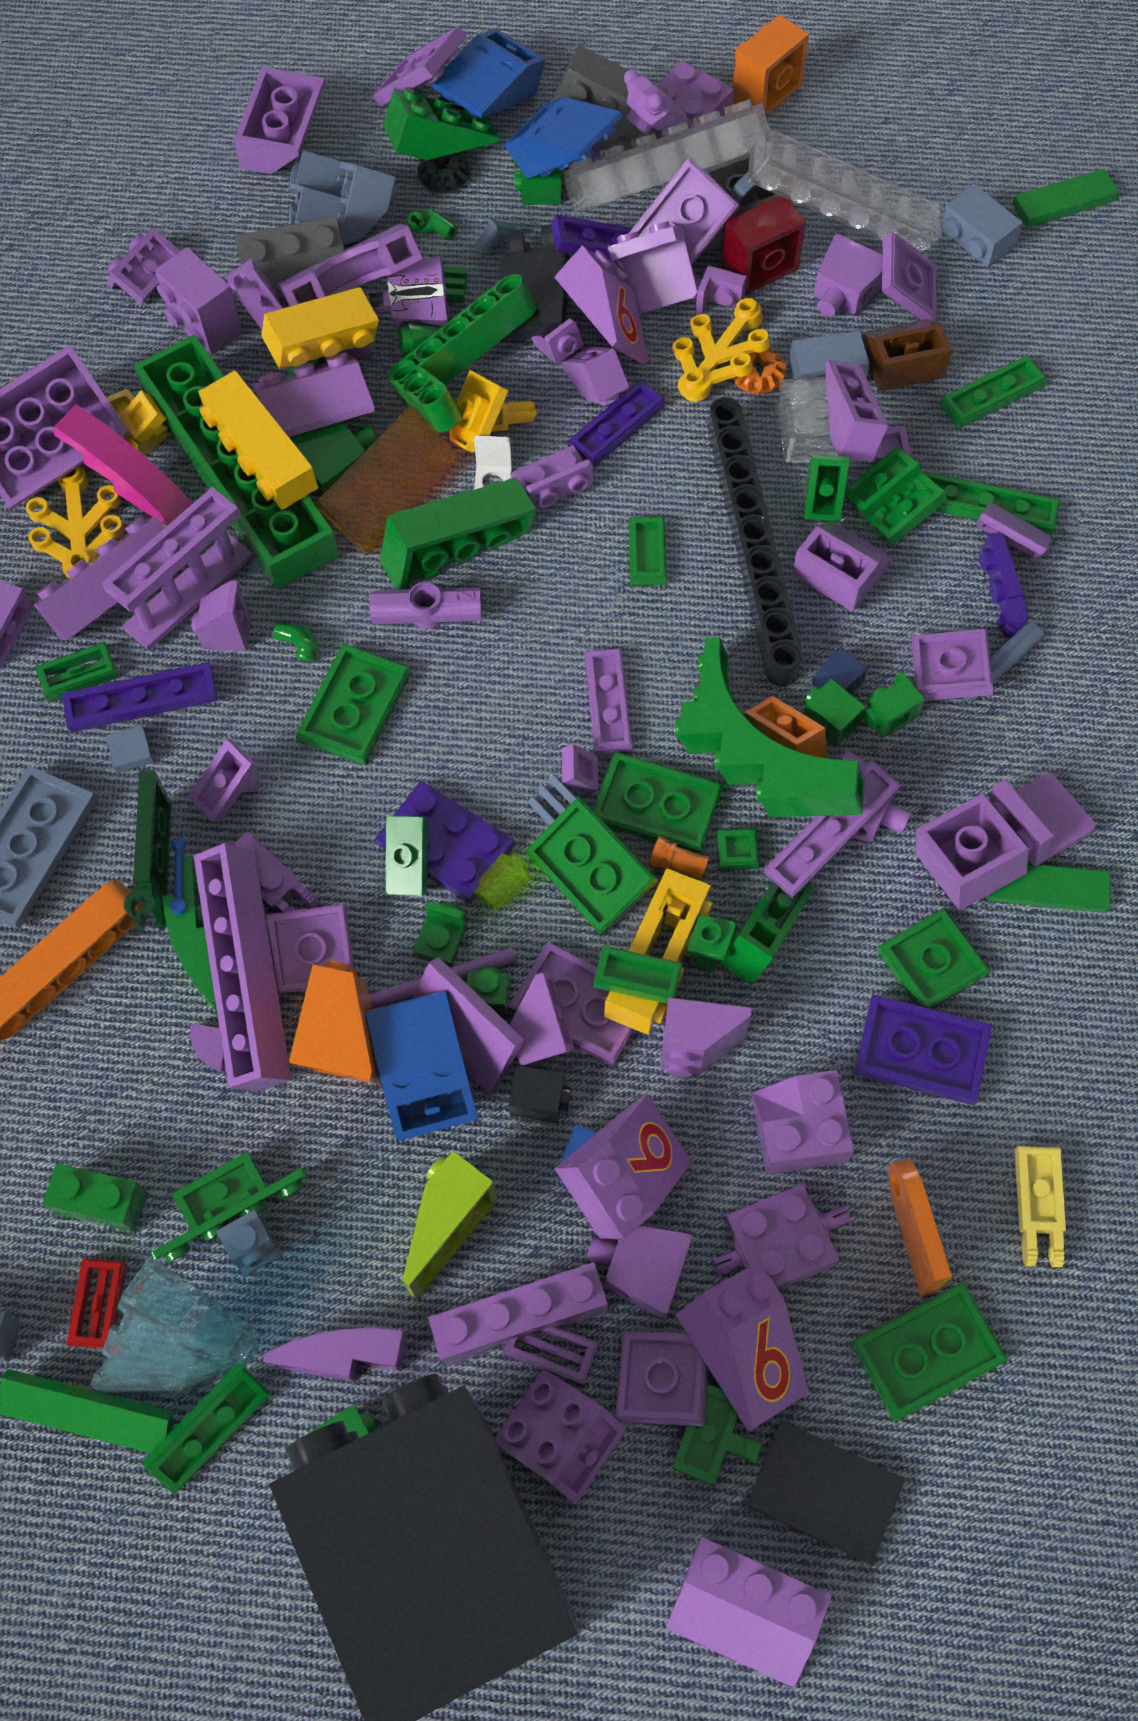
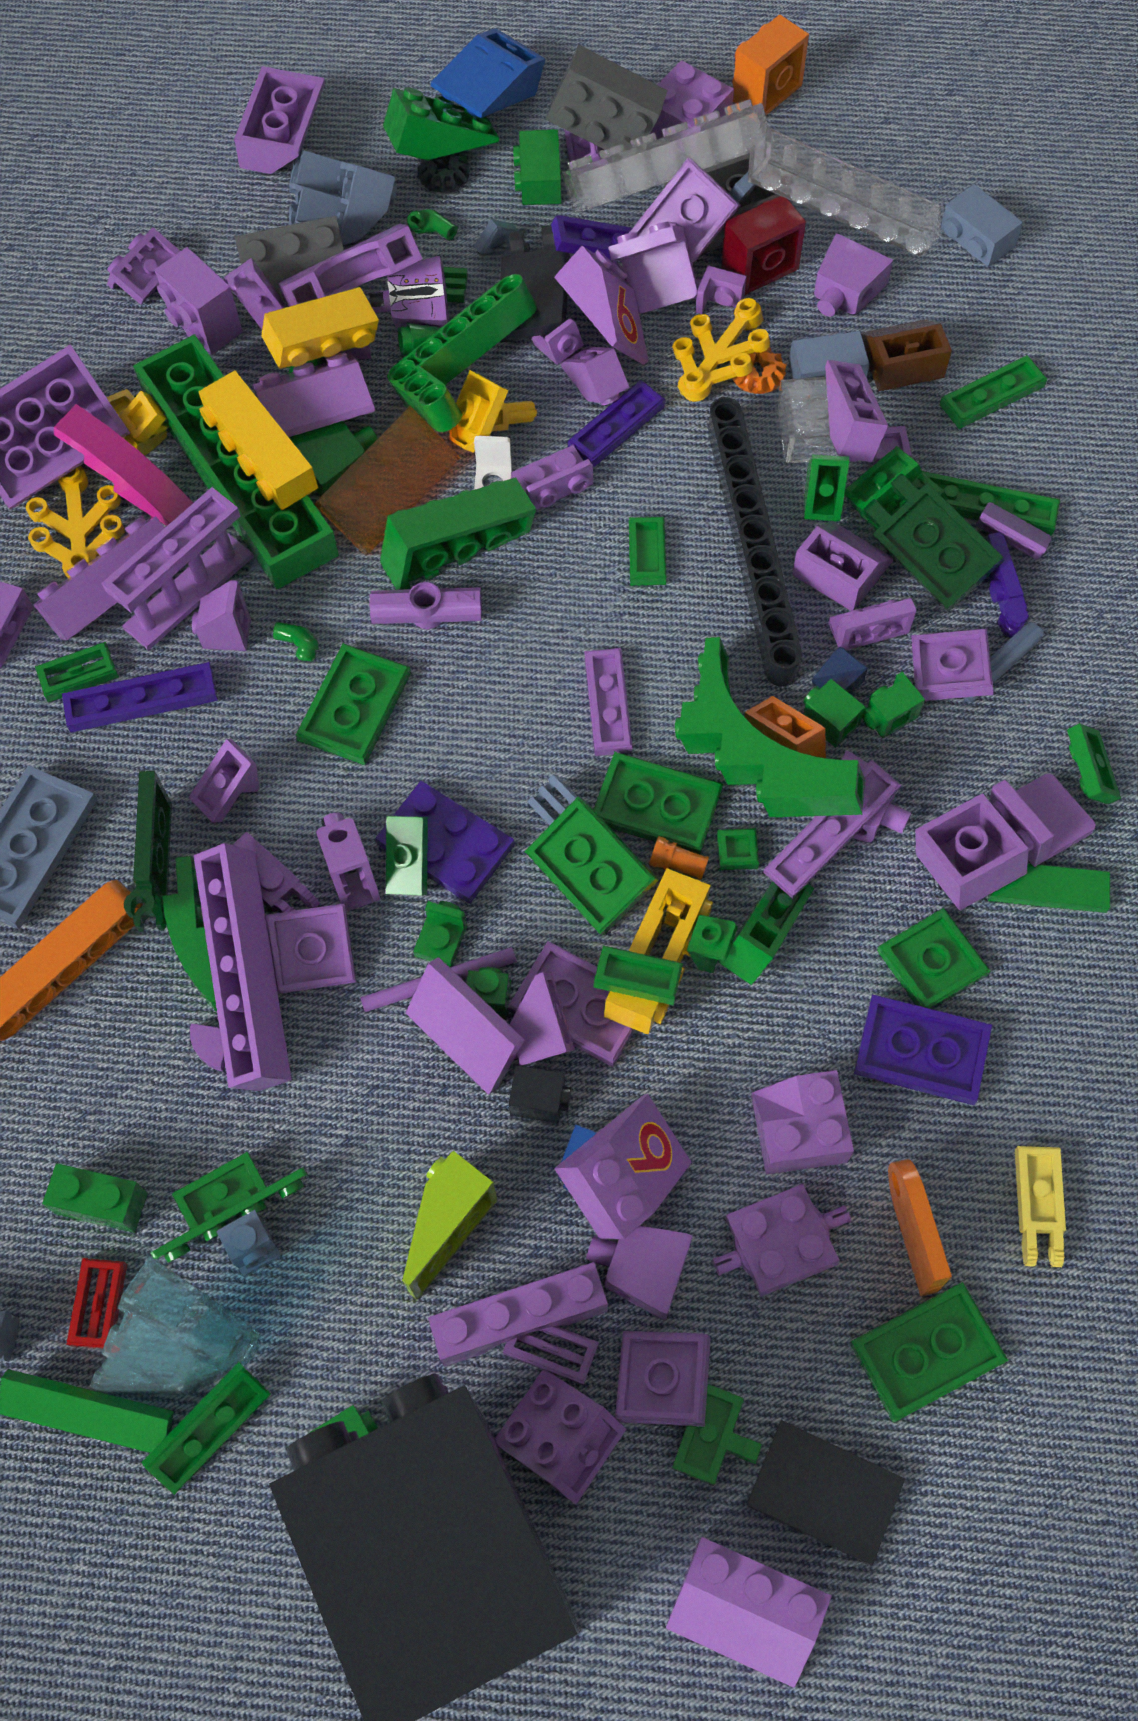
sand blue tile [106,725,154,773] -> none
blue hinge [170,837,187,915] -> none
medium lavender slope [263,1328,407,1382] -> none
orange slope [289,960,382,1086] -> none
blue slope [365,990,479,1141] -> none
medium lavender plate [372,25,467,106] -> none
clear neon green brick [474,853,531,912] -> none
blue slope [504,96,623,179] -> none
medium lavender plate [561,744,598,795] -> none
medium lavender rock [624,70,687,135] -> none
medium lavender slope [660,998,752,1077] -> none
medium lavender slope [676,1262,809,1432] -> none
medium lavender tile [882,232,936,321] -> none
green tile [1012,169,1119,228] -> none
none -> medium lavender torso [316,813,381,911]
none -> medium lavender bracket [828,598,917,650]
none -> dark green tile [864,473,1004,612]
none -> green plate [1067,723,1121,805]

